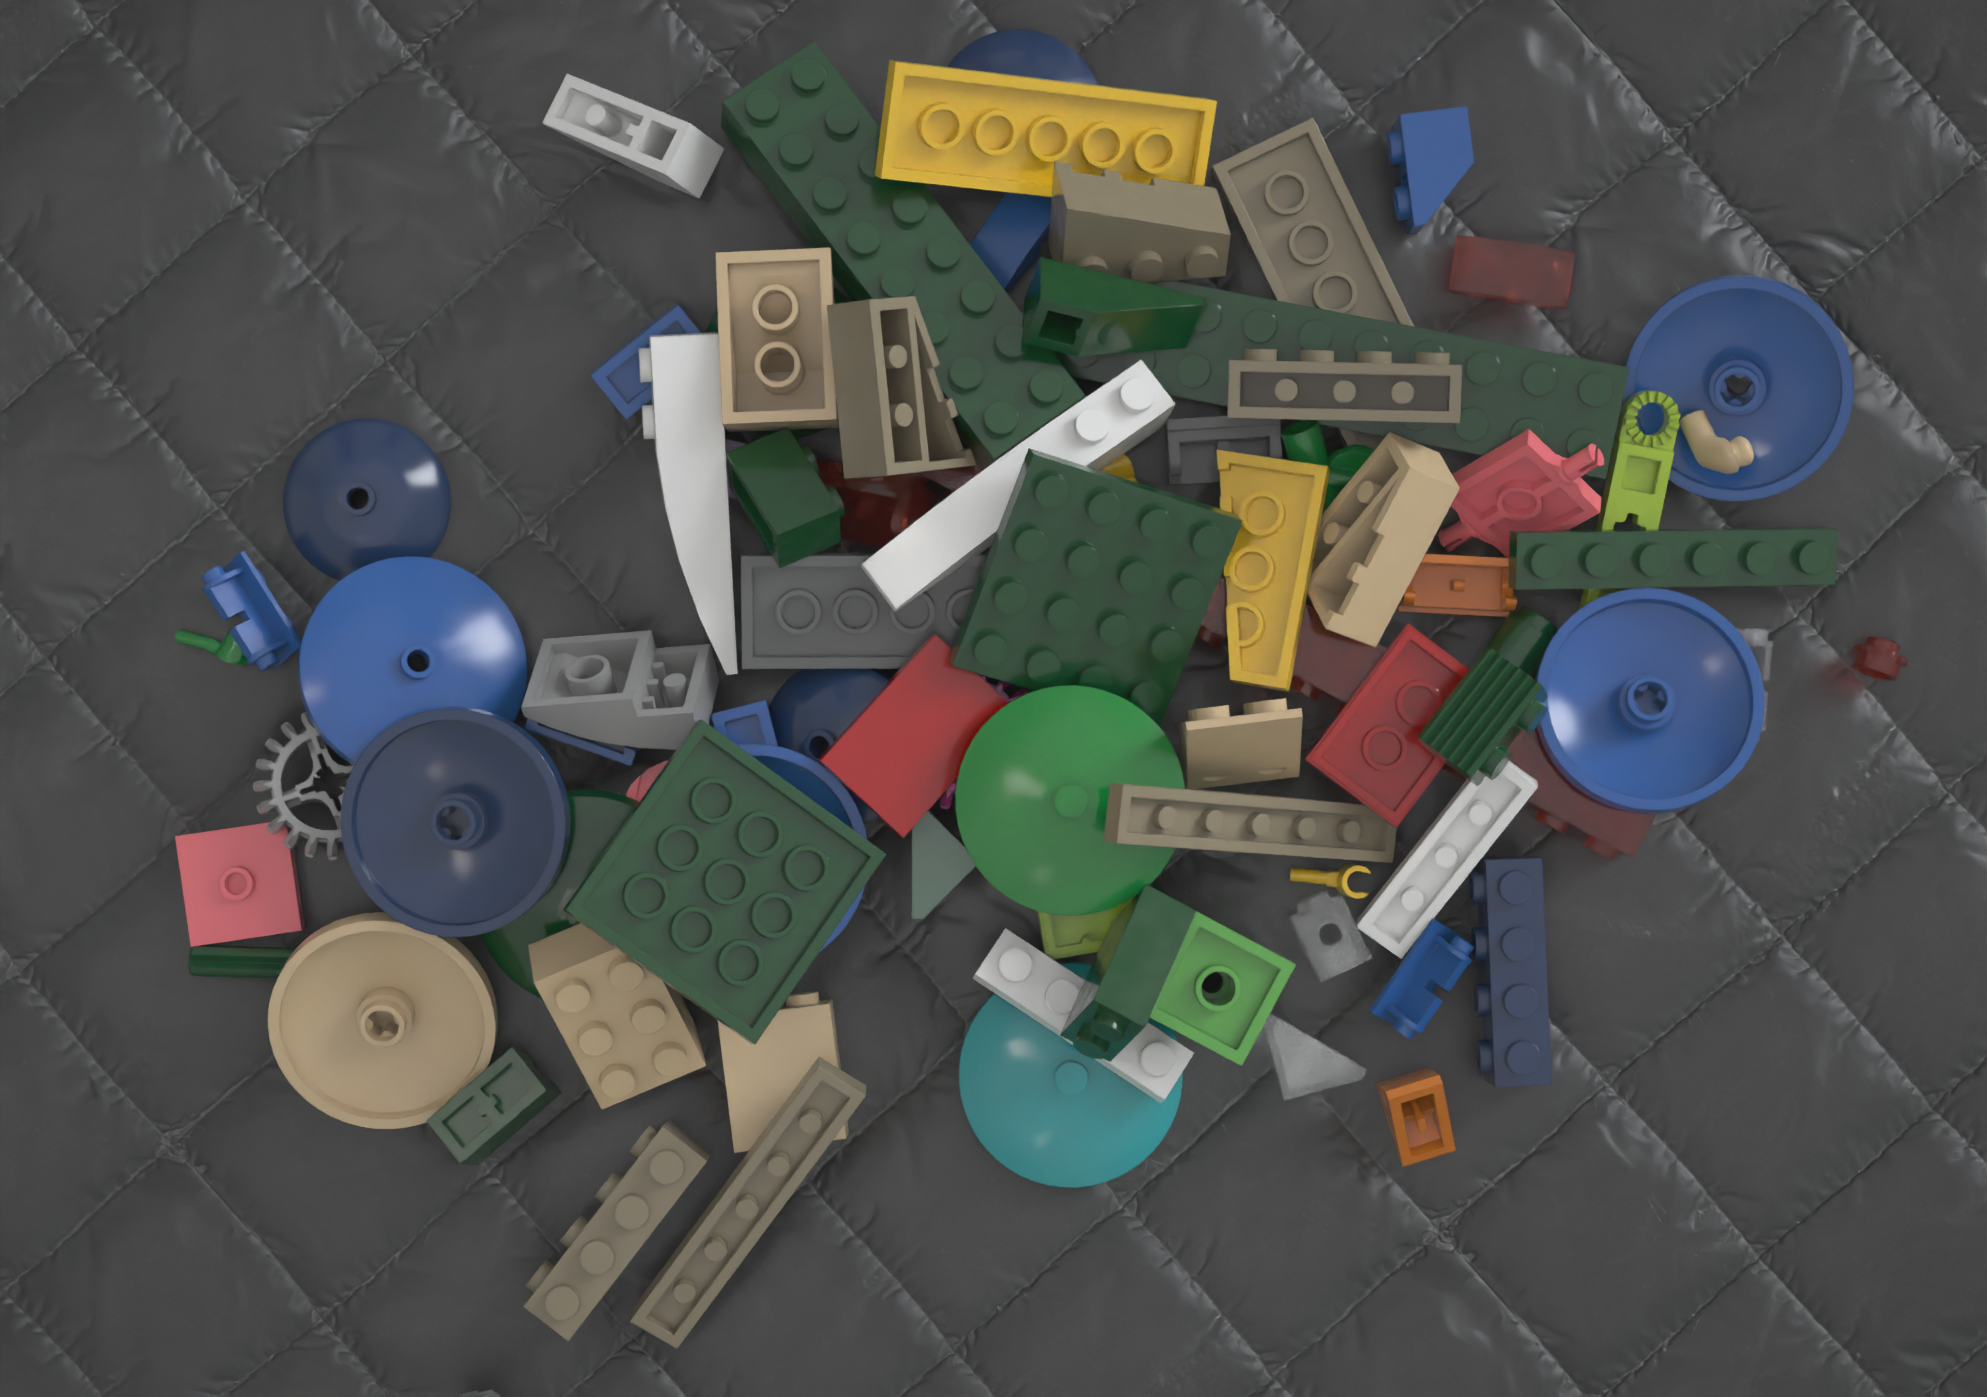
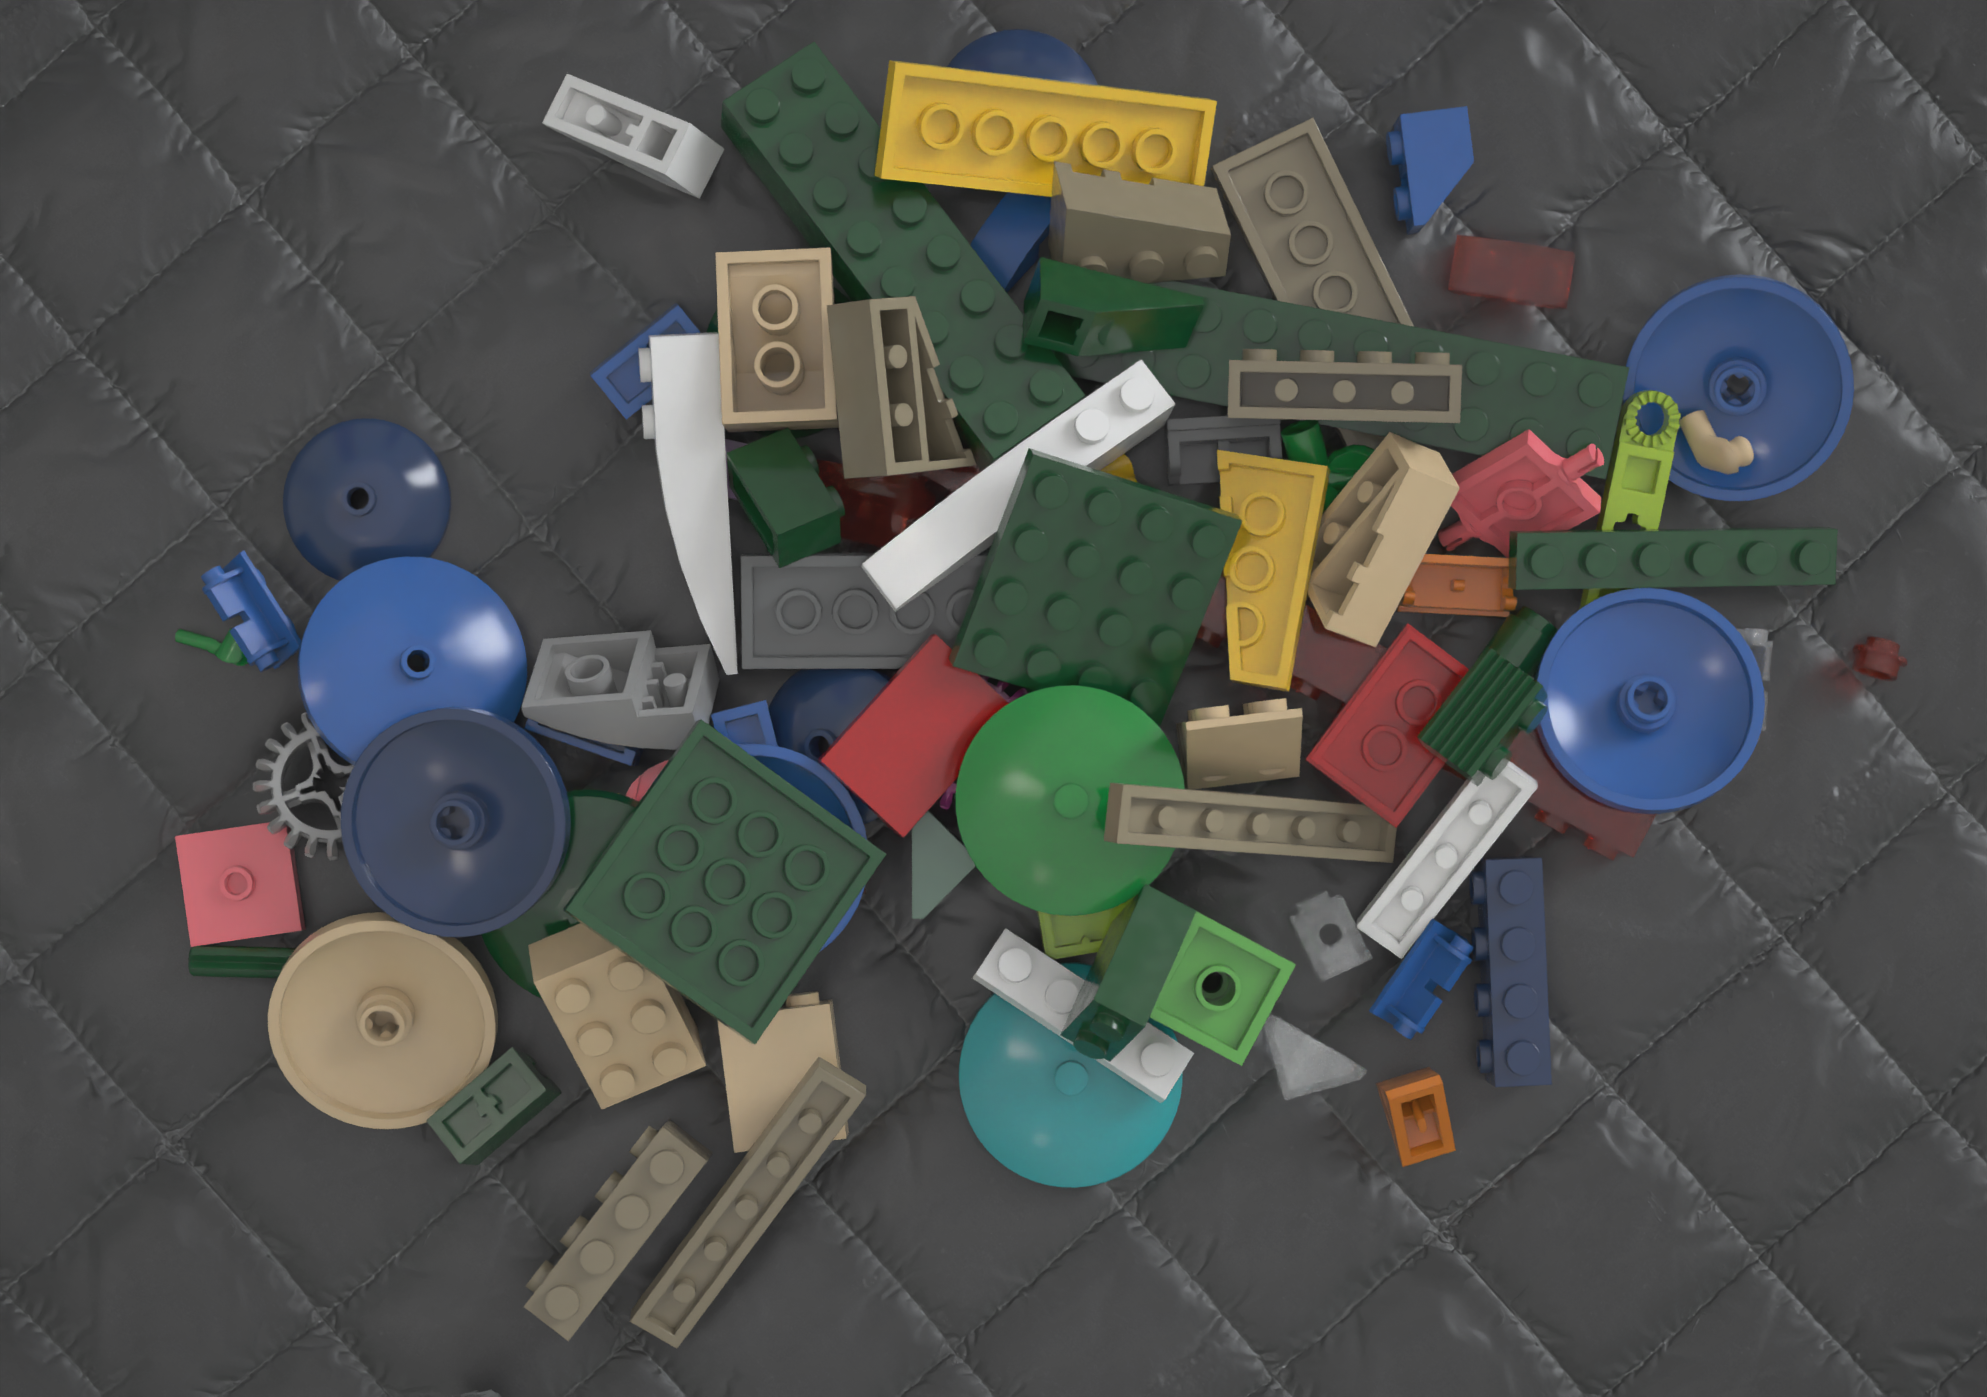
yellow hand [1289,864,1371,899] -> none

